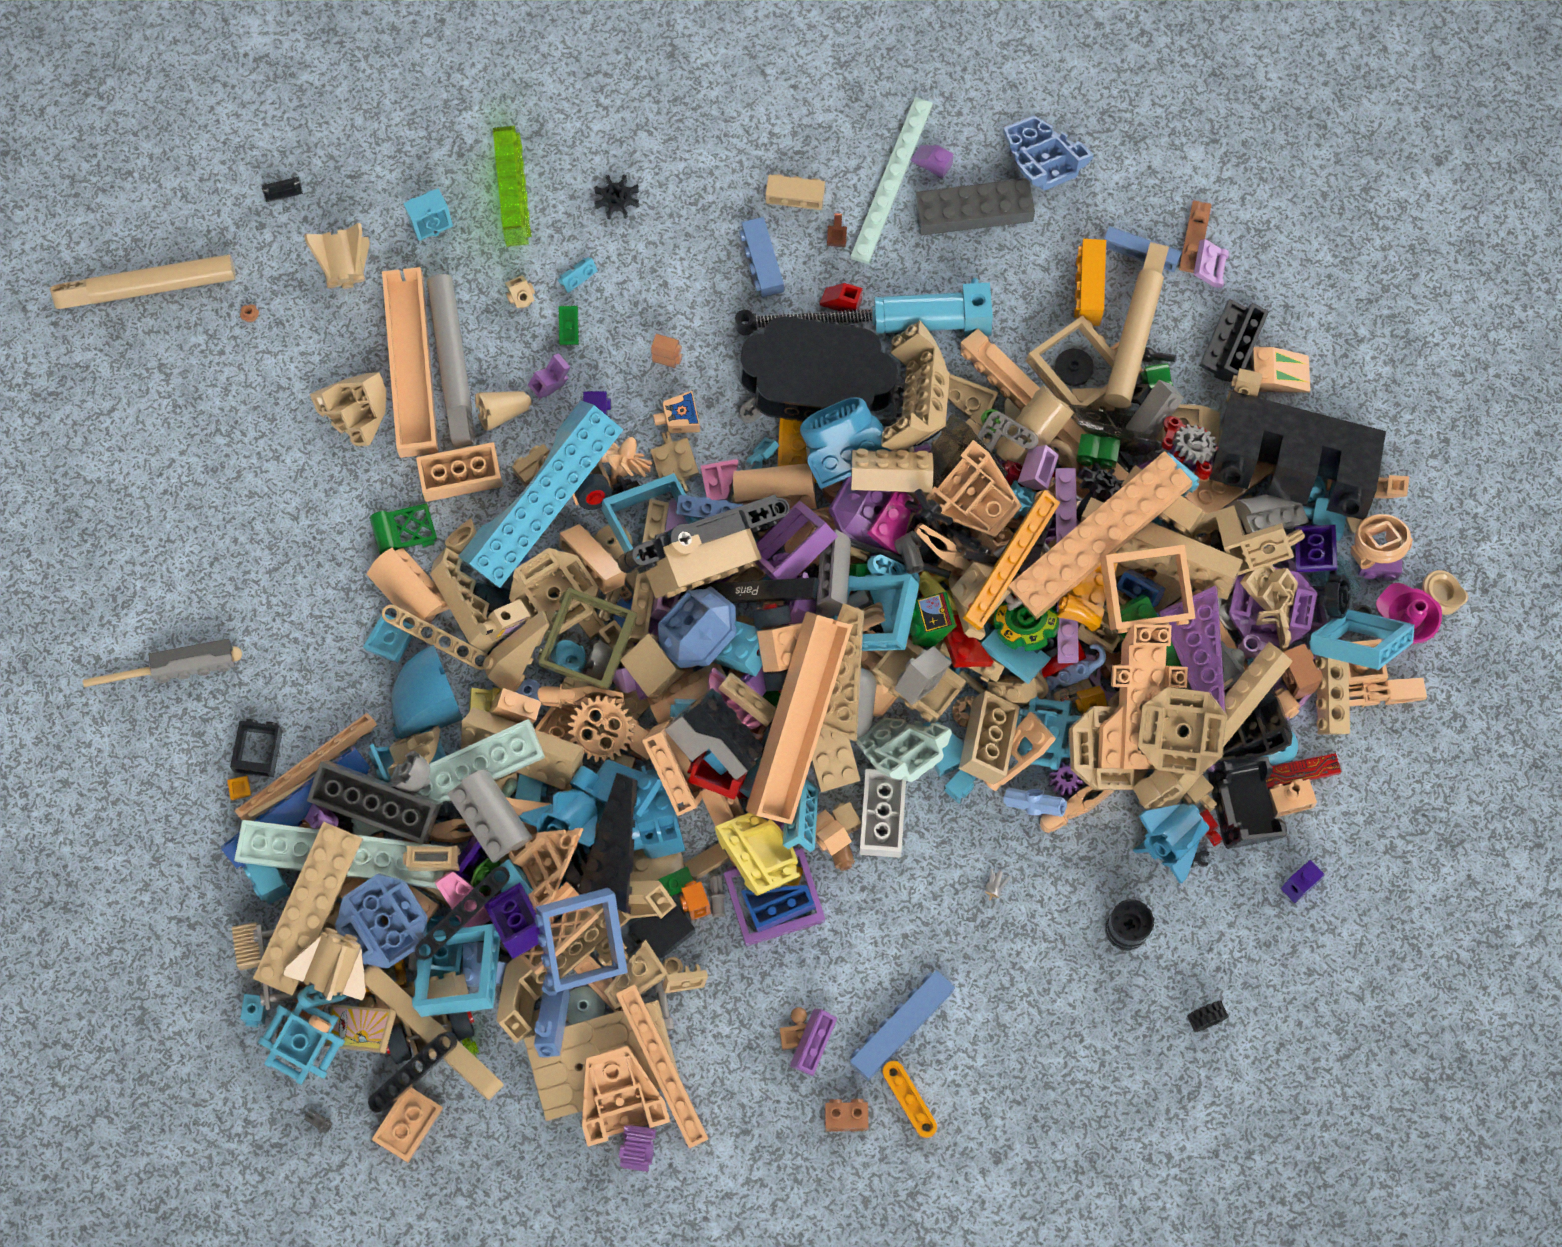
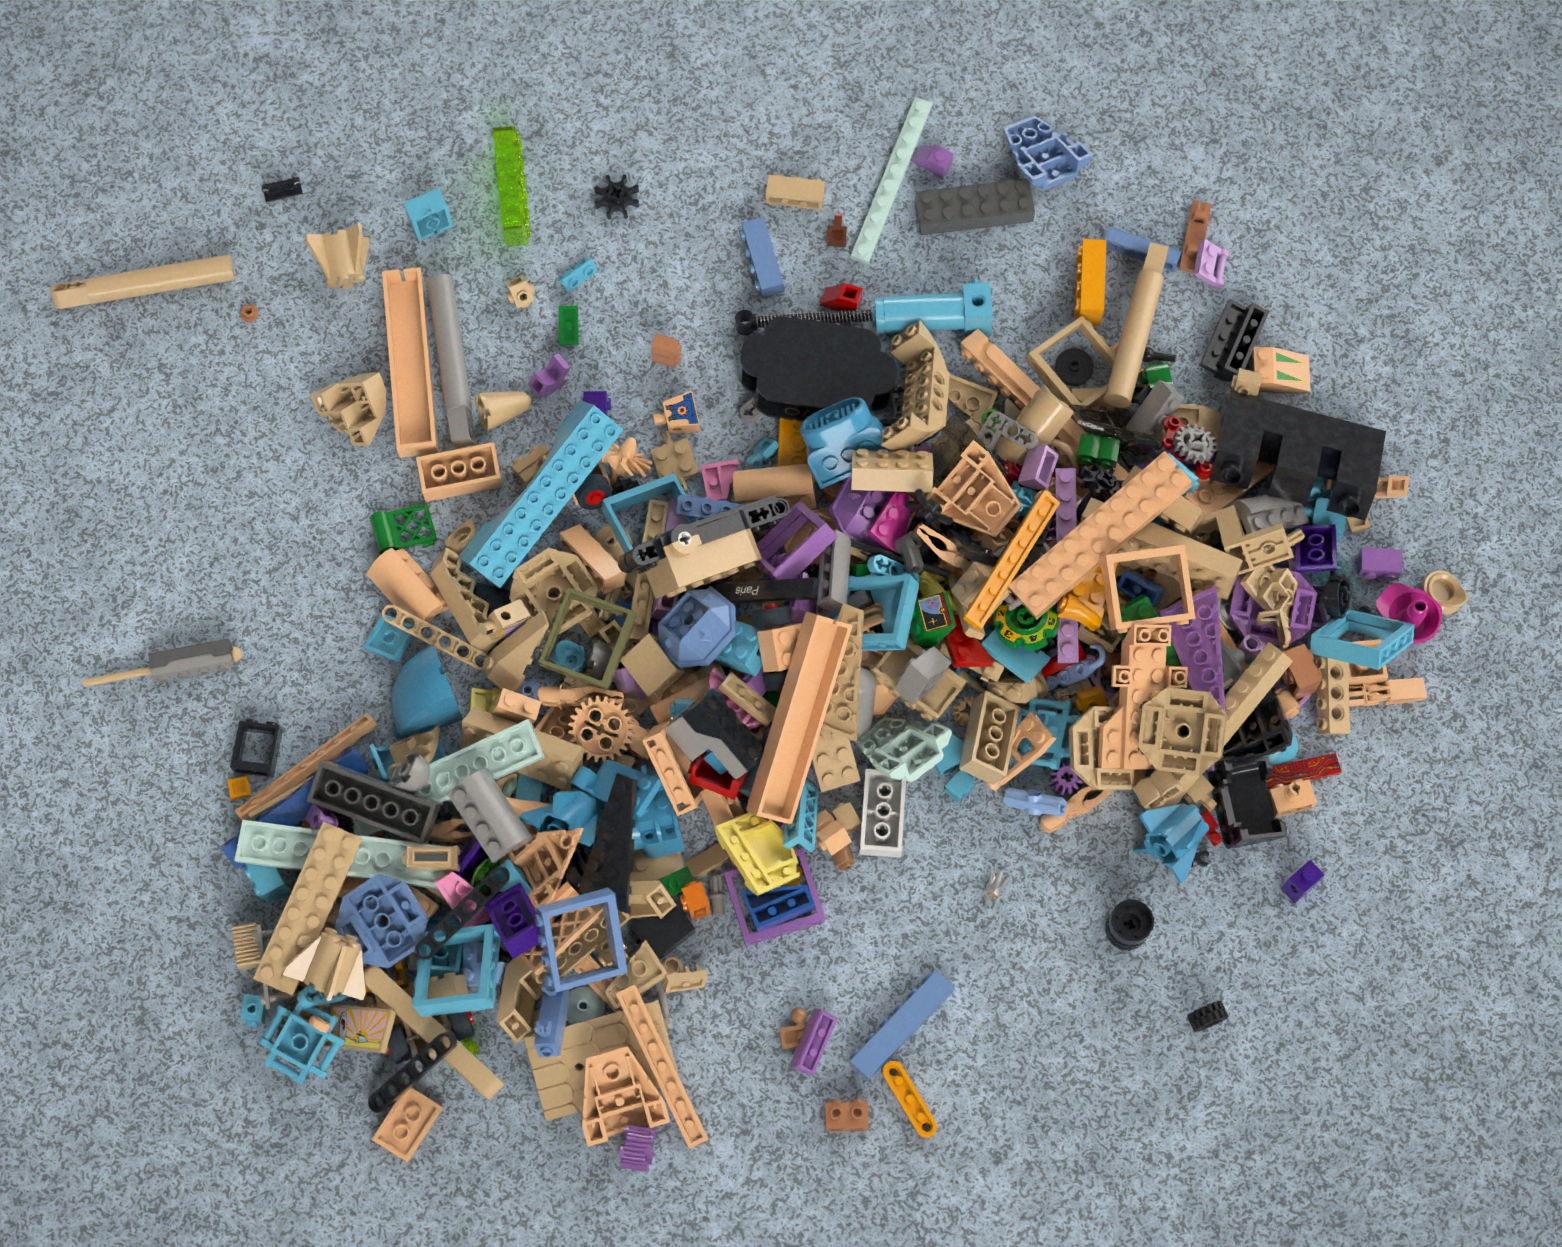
dark grey pin [304,1109,333,1134] -> none
light nougat piece [1350,514,1413,569] -> none

